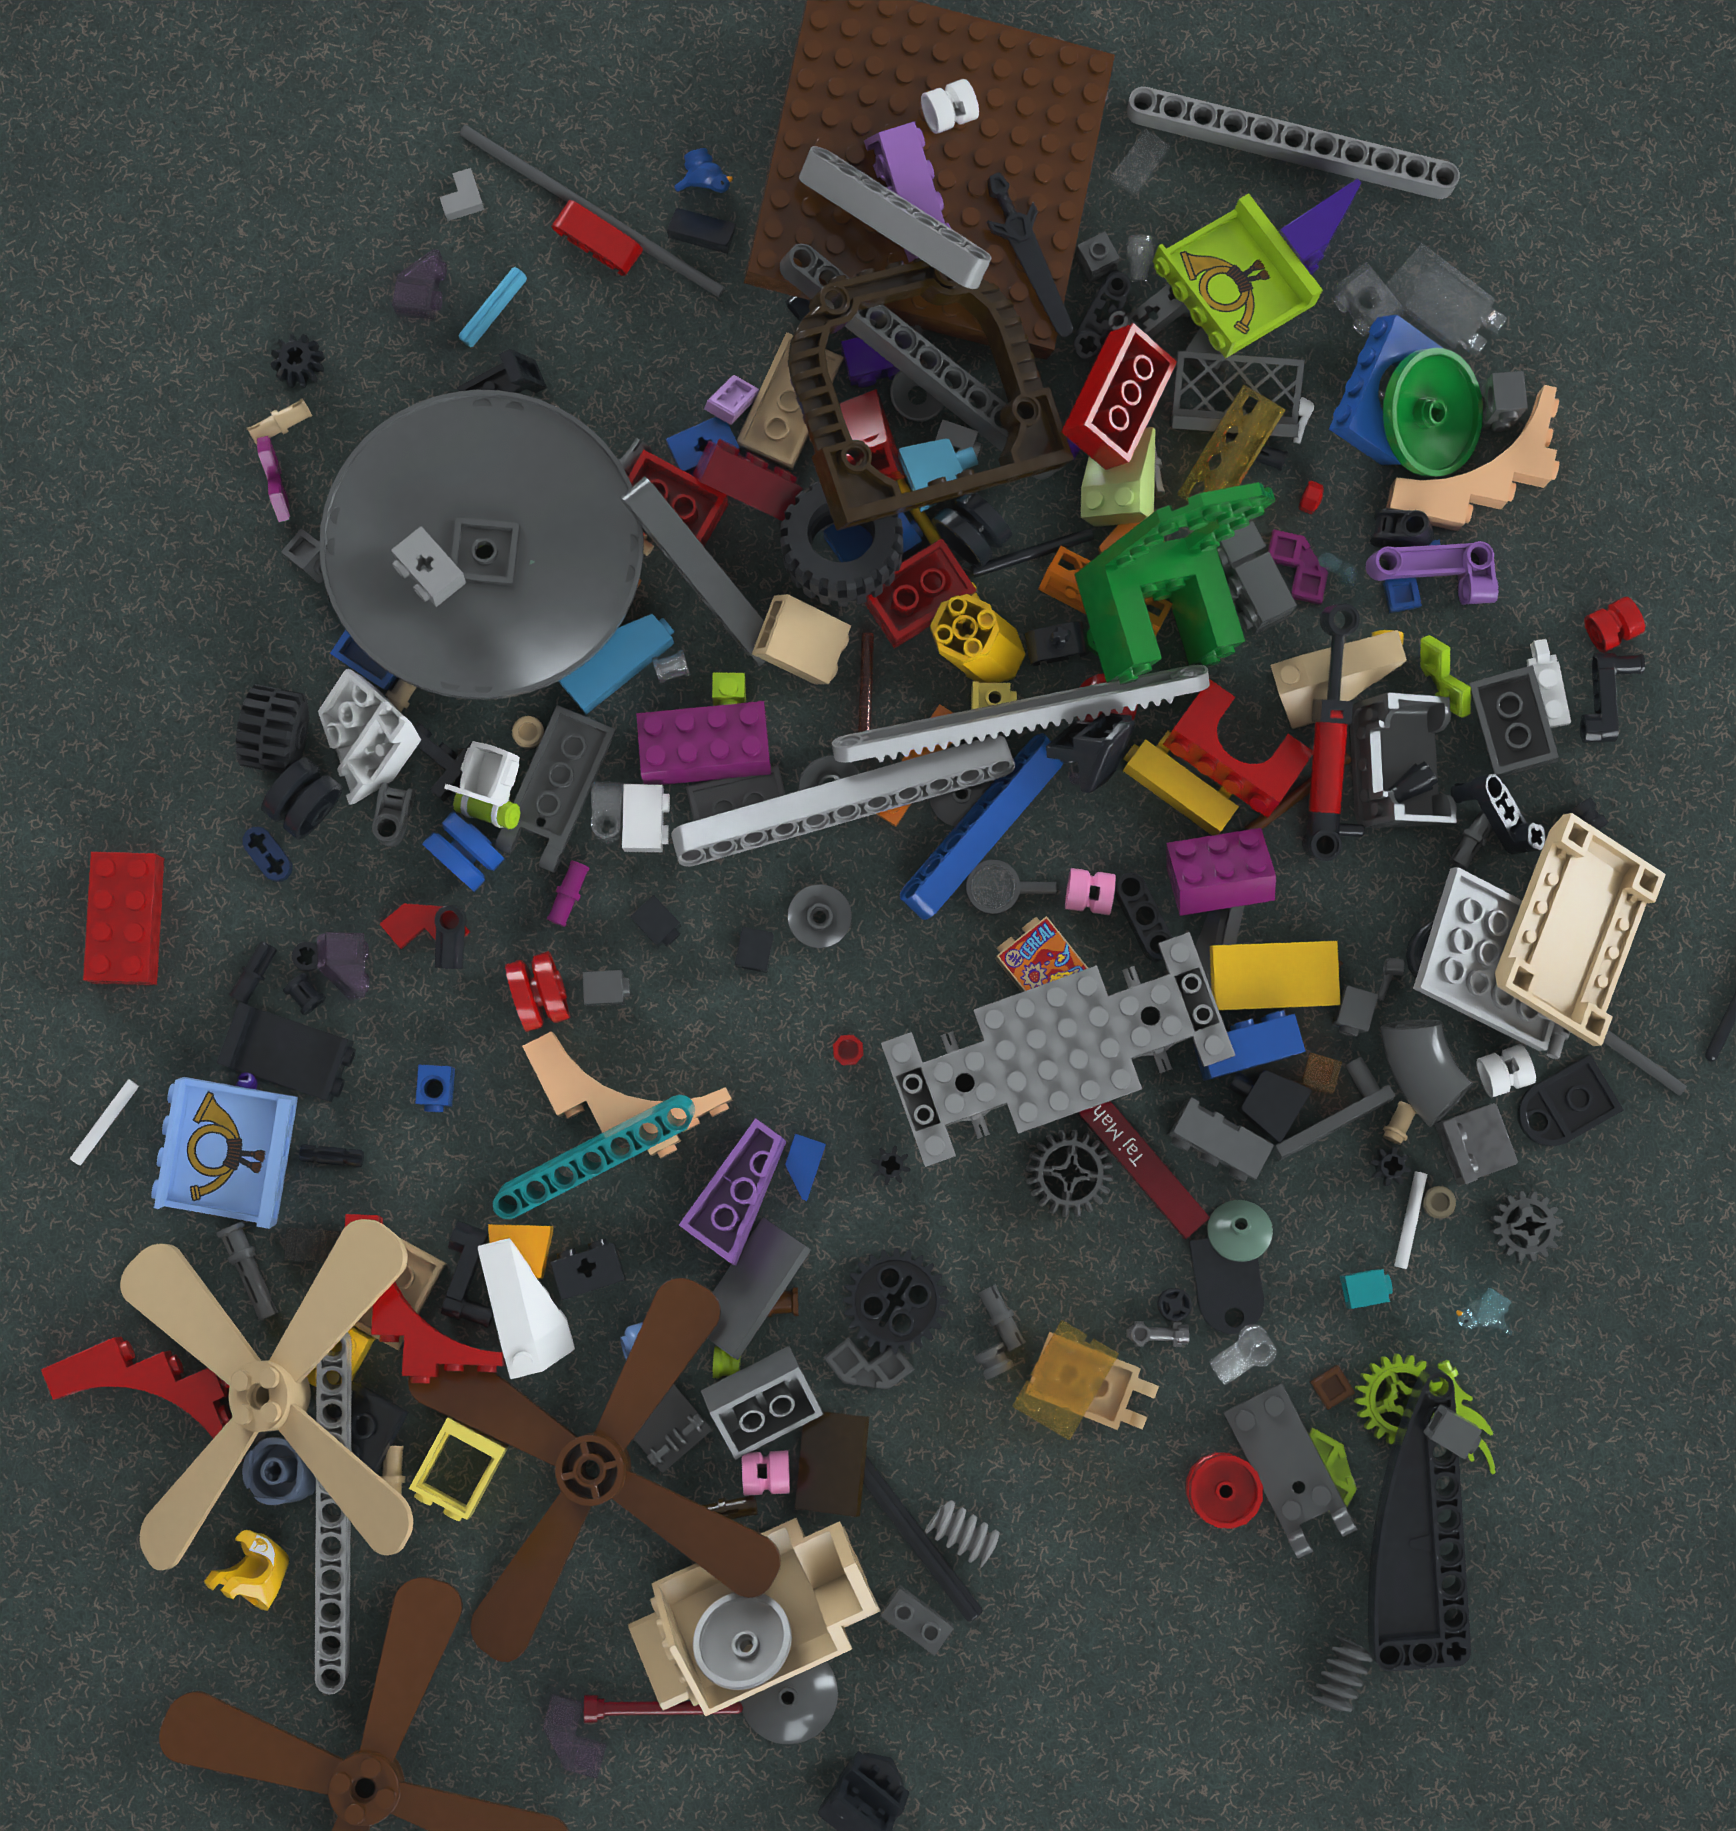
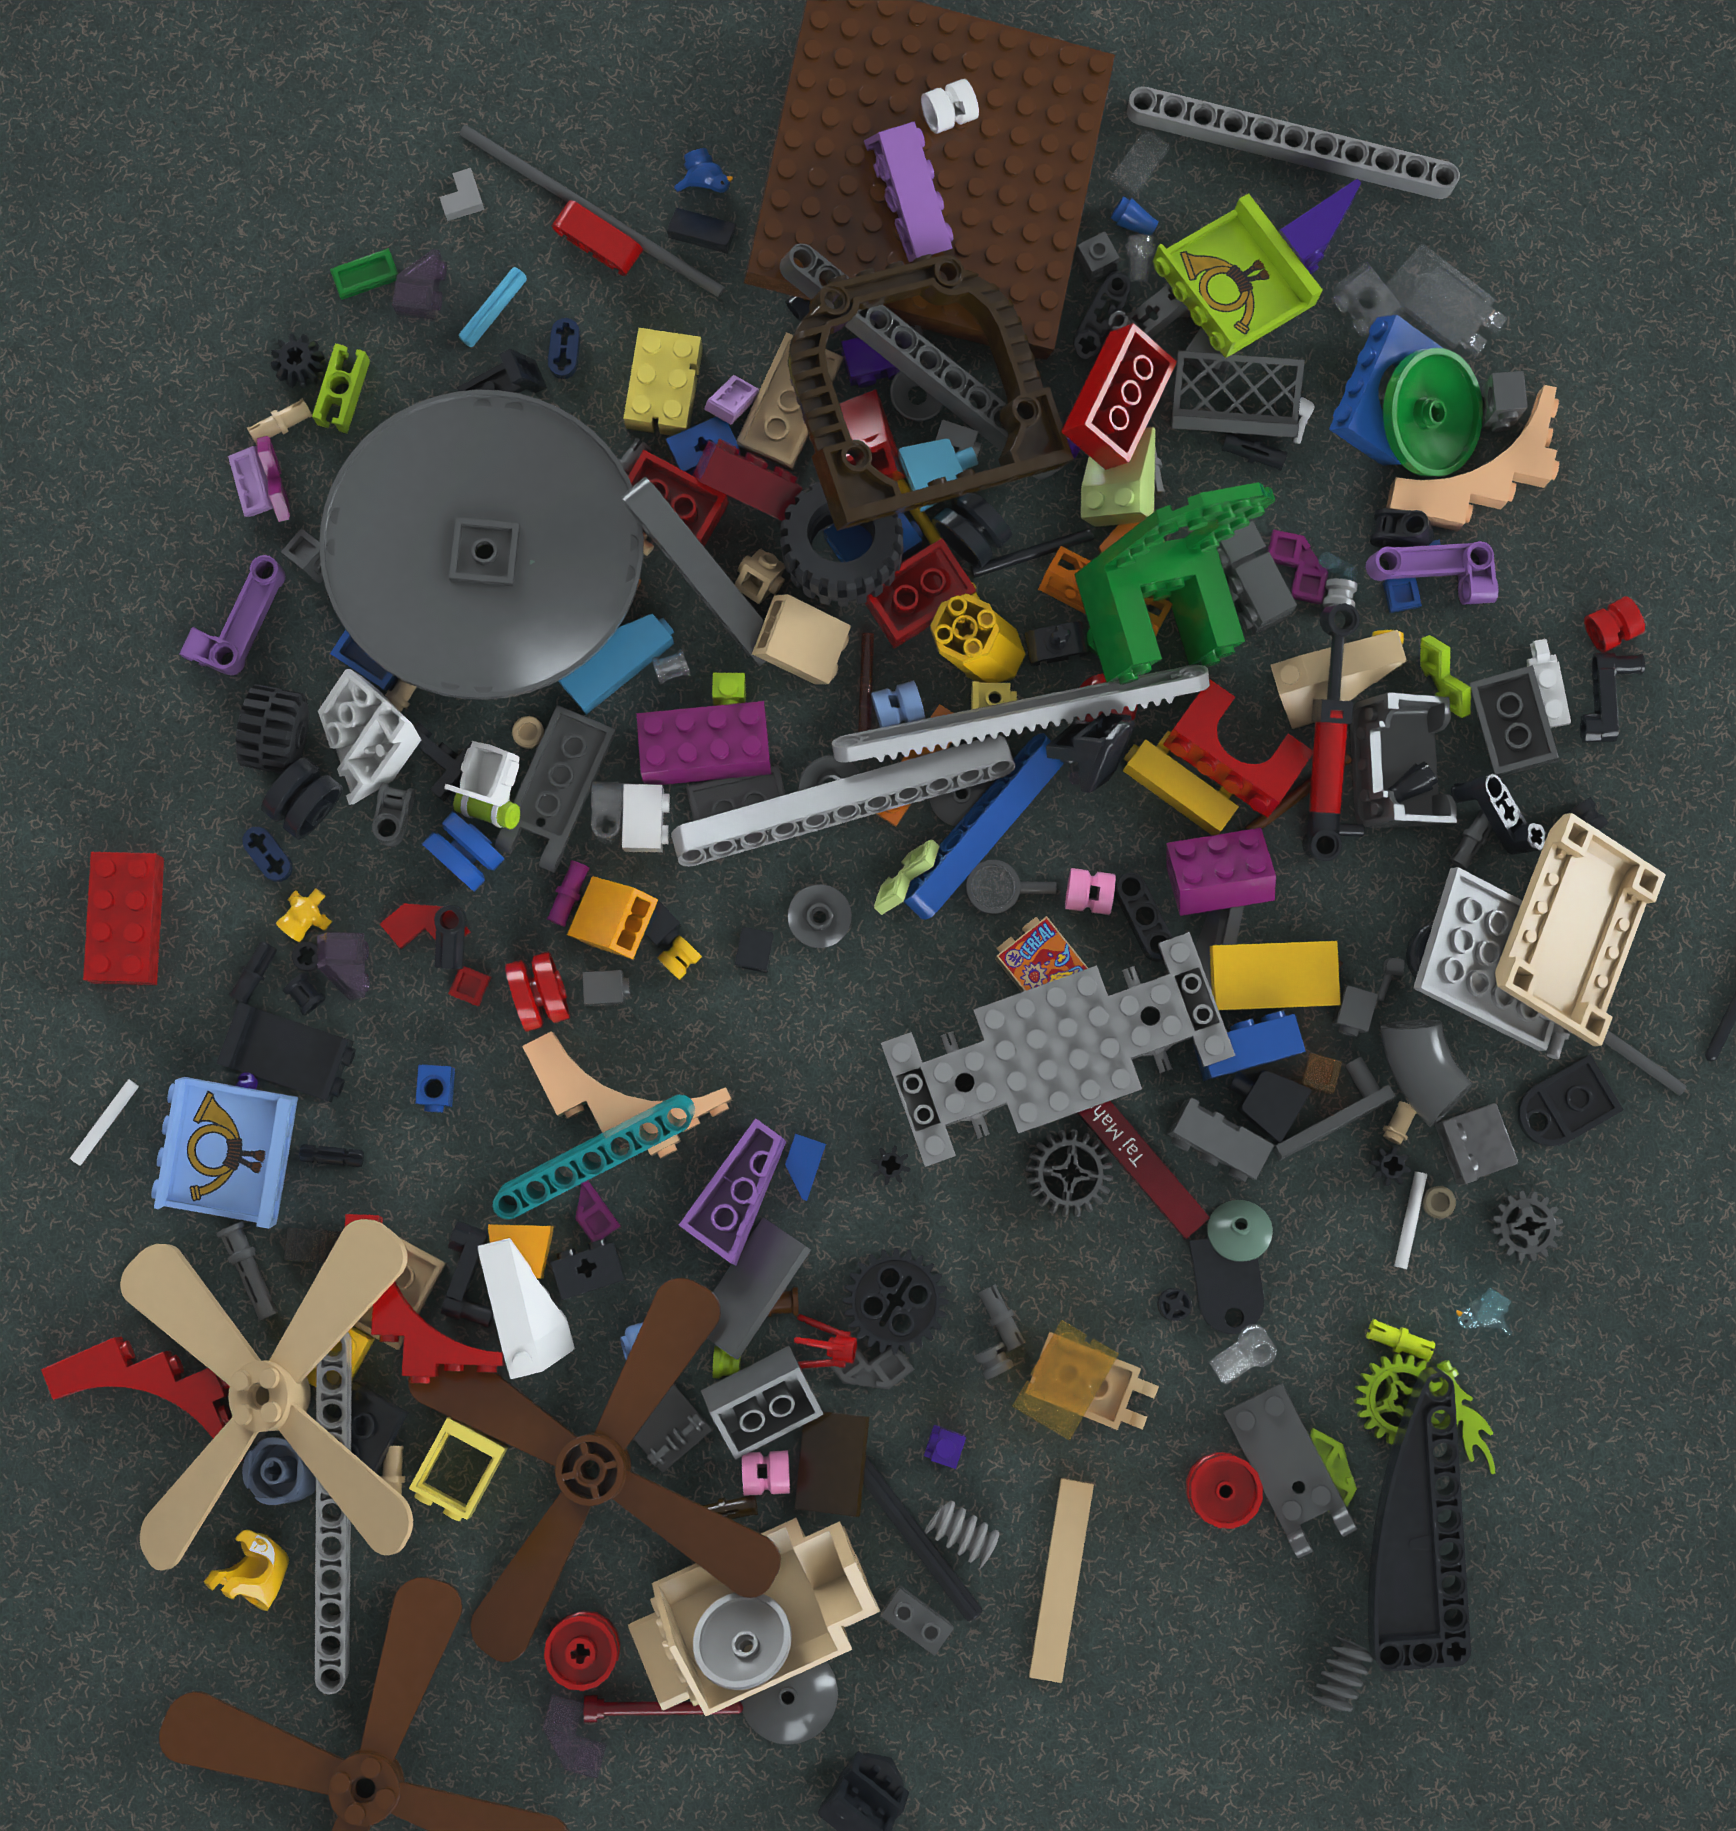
light grey brick [391,526,466,607] -> none
light grey beam [799,146,992,289] -> none
red tile [833,1035,863,1066] -> none
black sword [986,172,1073,337] -> none
flat silver bar [1126,1321,1189,1347] -> none
clear yellow fence [1177,384,1285,502] -> none
red tile [1298,480,1324,514] -> none
reddish brown tile [1309,1364,1355,1410] -> none
teal brick [1340,1269,1393,1309] -> none
dark grey brick [1423,1404,1482,1459] -> none
white wheel [1476,1044,1536,1098] -> none
none -> medium lavender piece [179,555,286,675]
none -> lavender plate [228,446,273,517]
none -> yellow piece [276,888,332,942]
none -> lime piece [312,343,370,434]
none -> green tile [330,248,400,300]
none -> red tile [448,966,491,1006]
none -> red wheel [544,1610,621,1691]
none -> dark blue beam [548,318,581,379]
none -> light orange brick [567,876,658,959]
none -> magenta tile [575,1180,621,1242]
none -> light yellow piece [623,328,703,436]
none -> yellow wheel [657,935,702,980]
none -> tan brick [734,549,785,604]
none -> red plant [794,1314,857,1369]
none -> light blue wheel [871,680,925,728]
none -> yellowish green tile [874,839,940,915]
none -> dark purple brick [924,1425,966,1469]
none -> tan tile [1029,1478,1094,1683]
none -> blue cone [1110,196,1159,238]
none -> light grey wheel [1323,578,1358,608]
none -> neon yellow pin [1366,1319,1435,1362]

